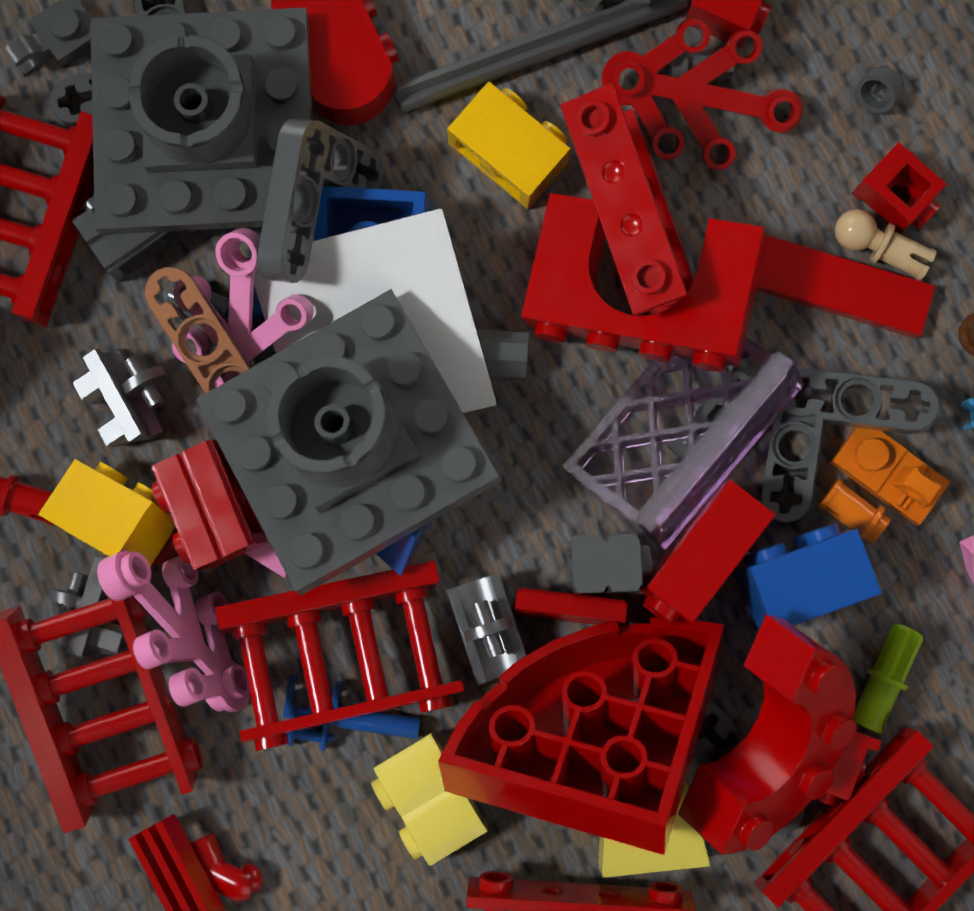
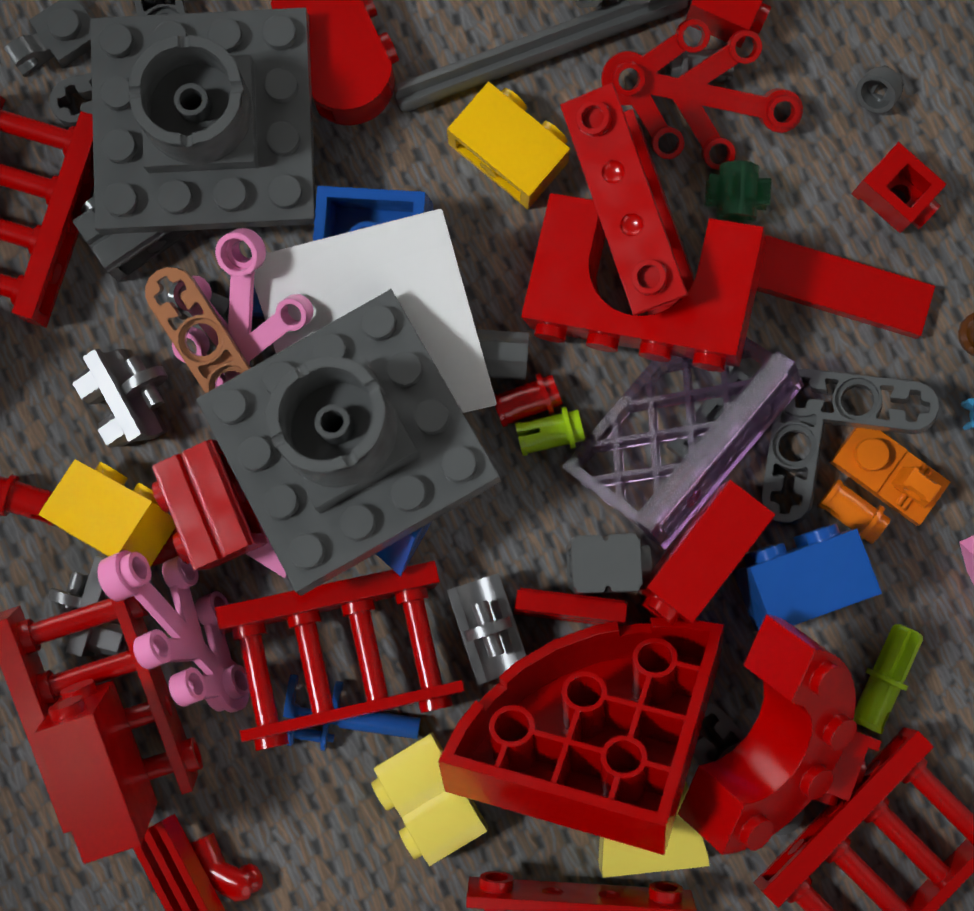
dark grey beam [257,119,383,283] -> none
tan pin [835,209,937,281] -> none
none -> red brick [34,679,158,864]
none -> red pin [494,373,563,428]
none -> lime pin [515,407,585,456]
none -> clear green gear [705,161,772,224]

